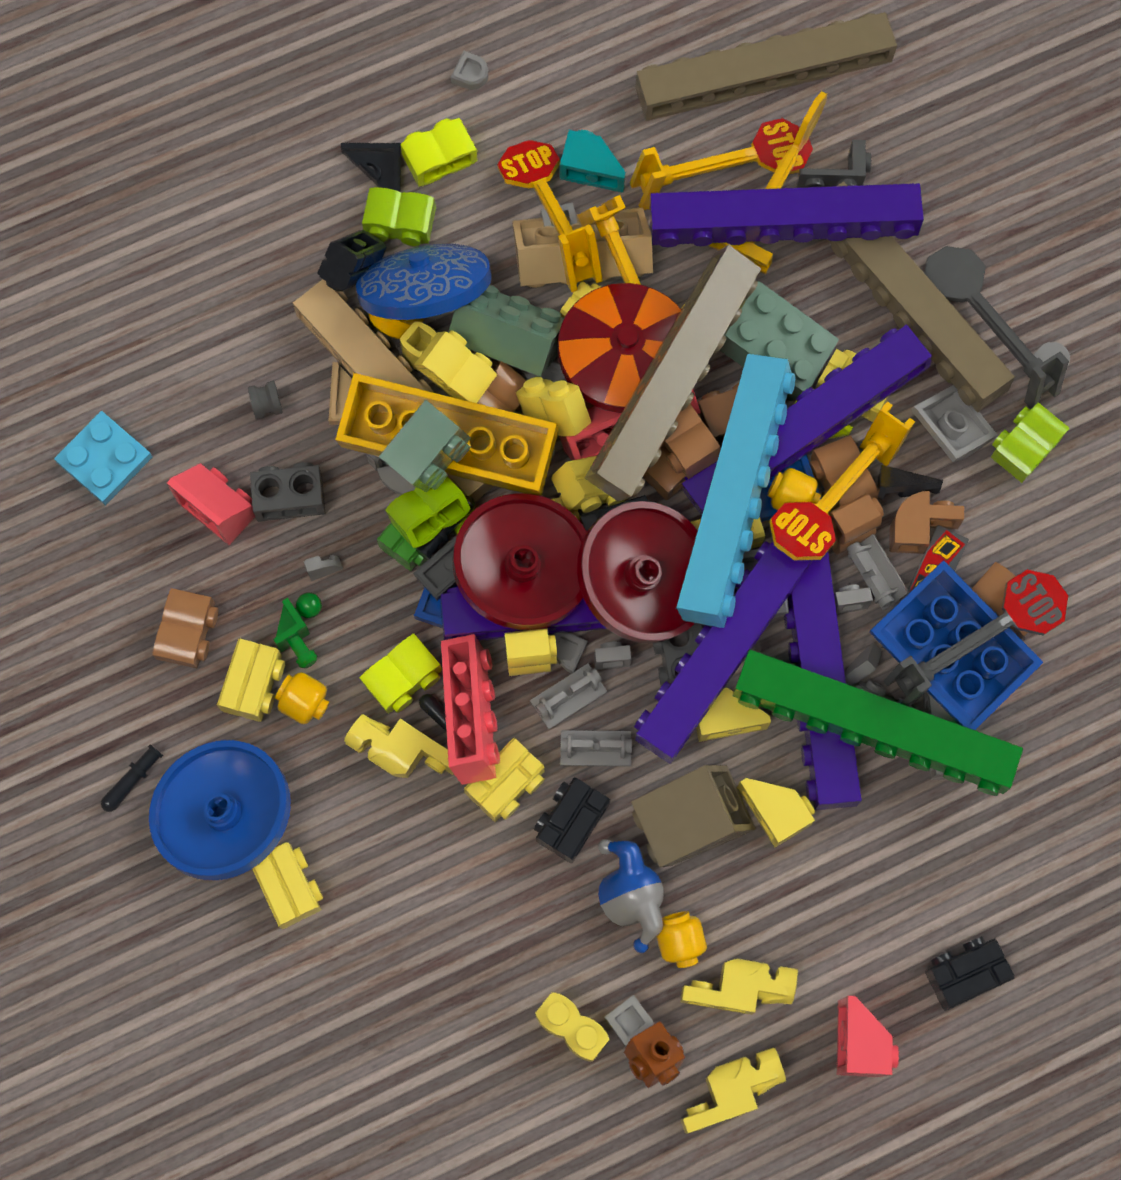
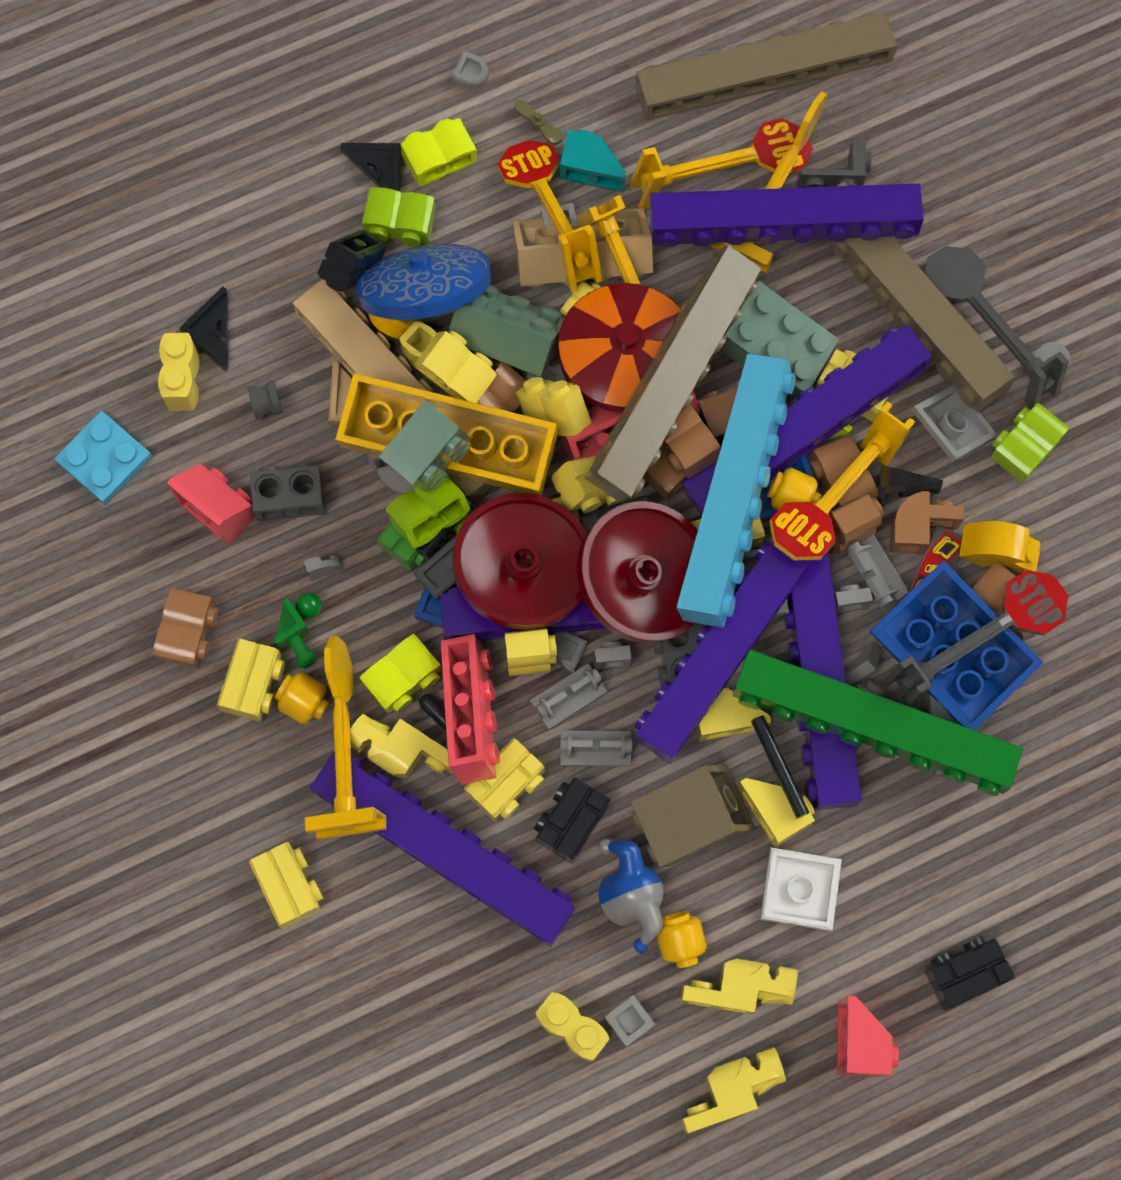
black piece [101,744,164,812] -> none
blue dish [149,740,291,880] -> none
dark orange brick [624,1021,686,1089] -> none
none -> light yellow brick [158,333,200,411]
none -> black tile [179,286,228,371]
none -> yellow piece [305,636,387,840]
none -> dark purple brick [310,752,575,947]
none -> olive piece [515,100,562,145]
none -> black bar [751,715,810,819]
none -> white tile [760,848,842,932]
none -> yellow brick [959,521,1041,573]

